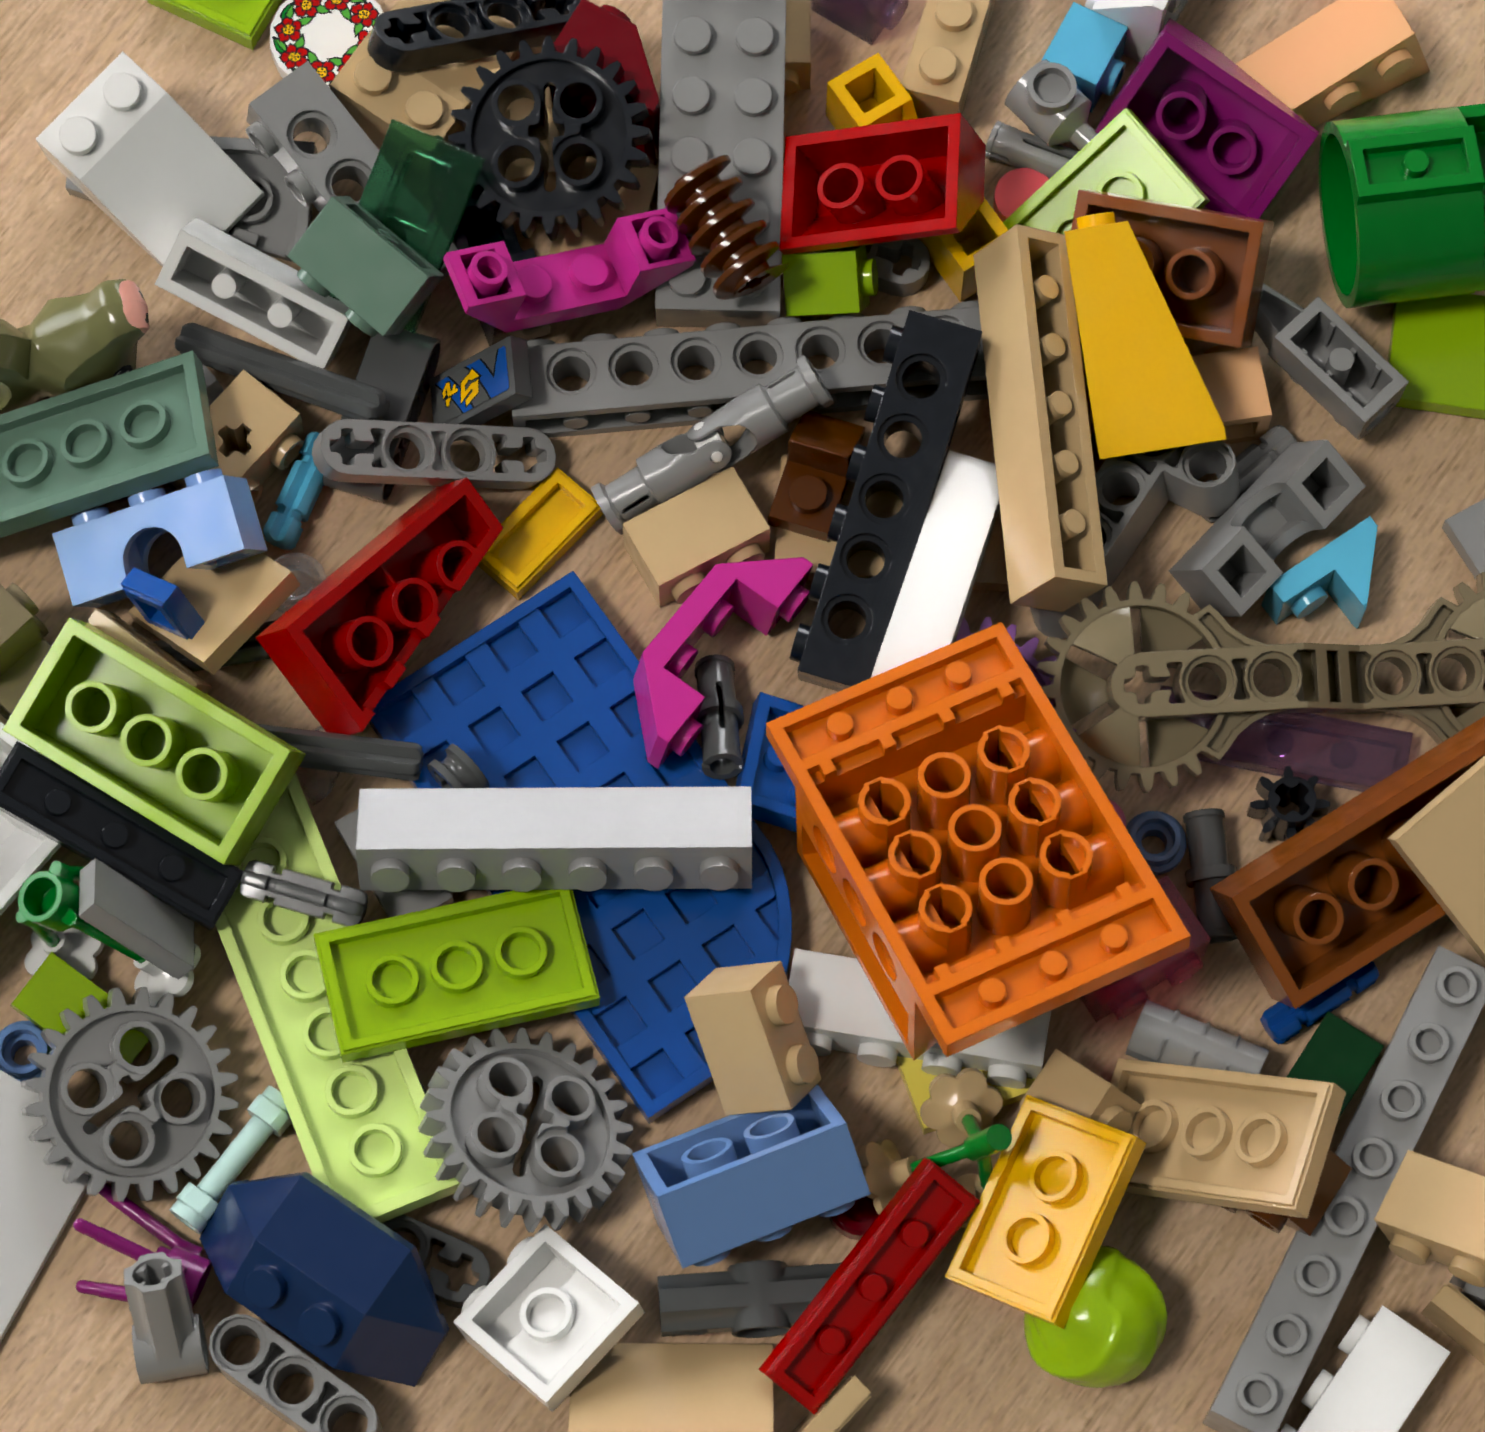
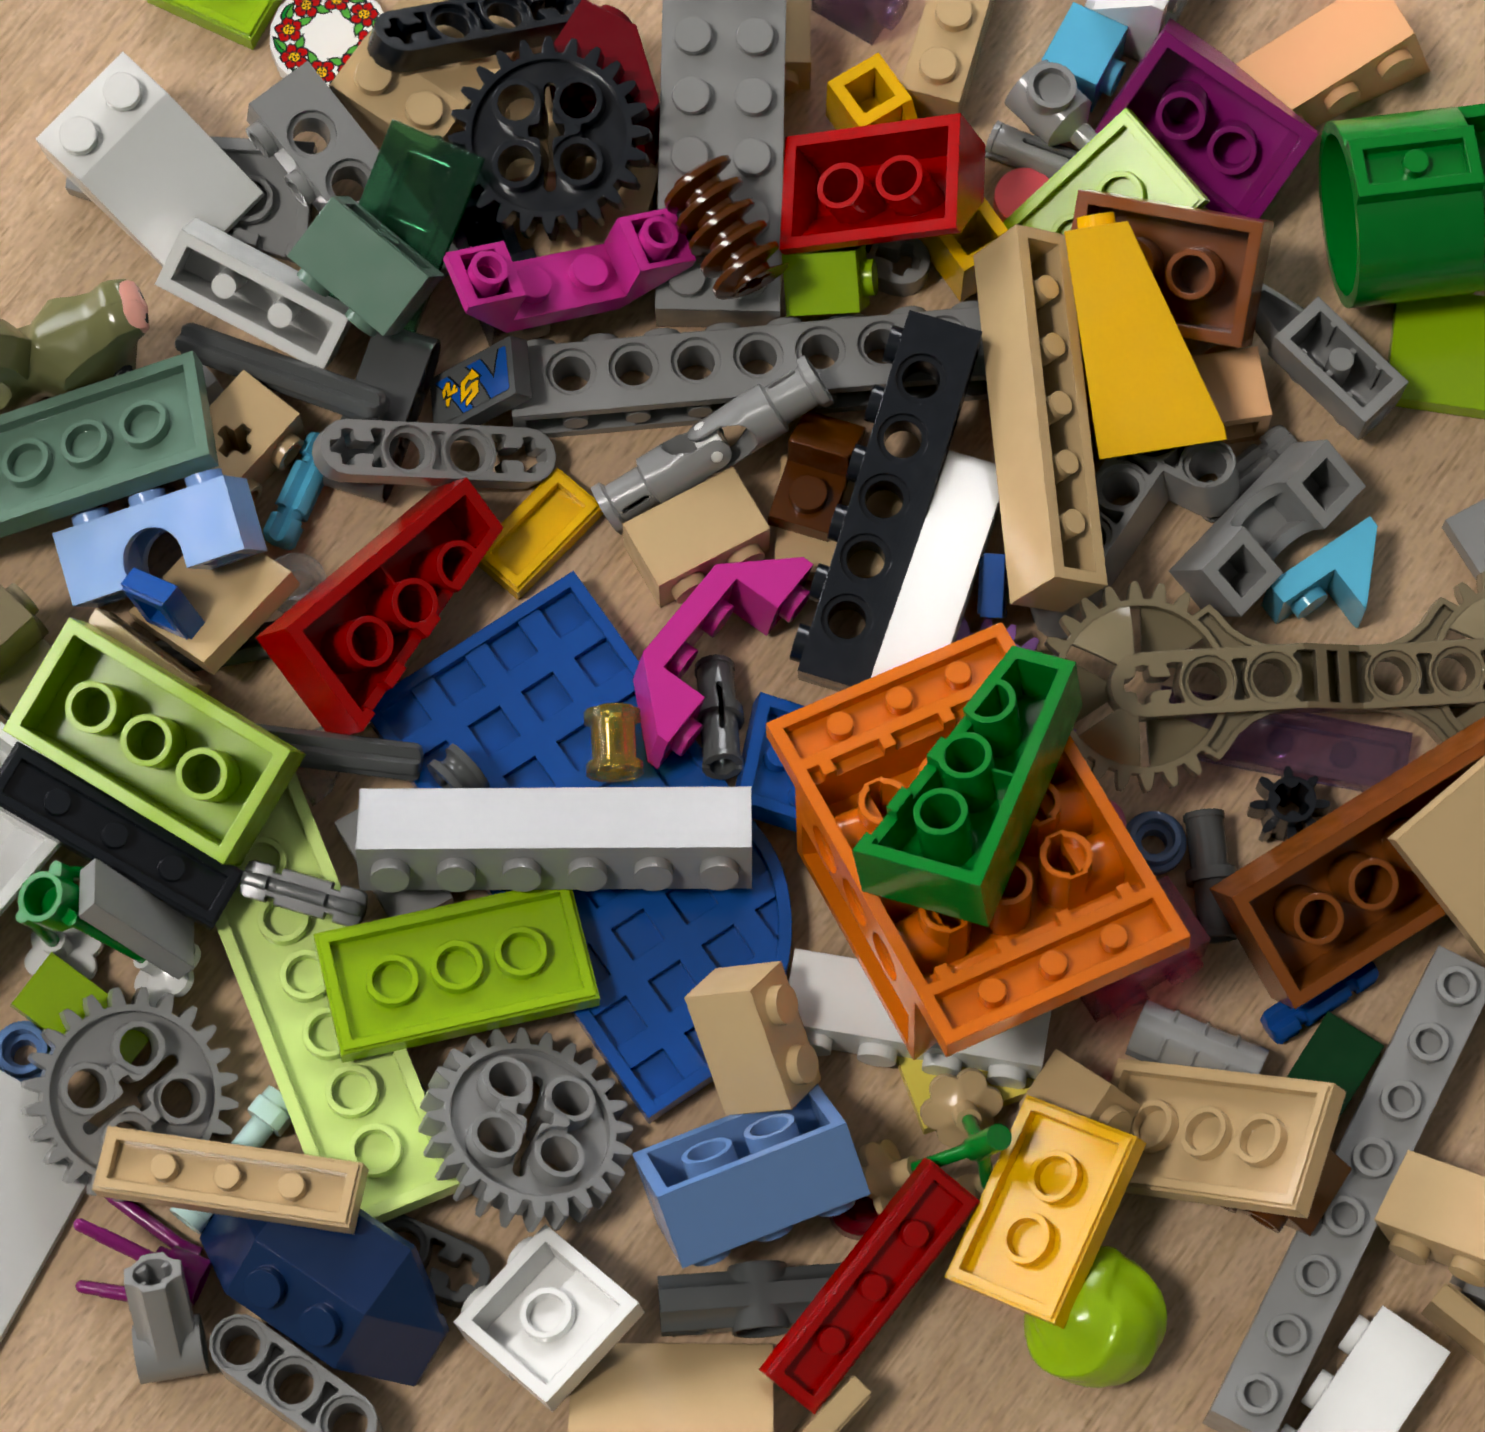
none -> tan tile [92,1126,369,1234]
none -> clear yellow bush [584,703,644,783]
none -> green wedge [852,645,1083,927]
none -> blue tile [977,553,1008,618]

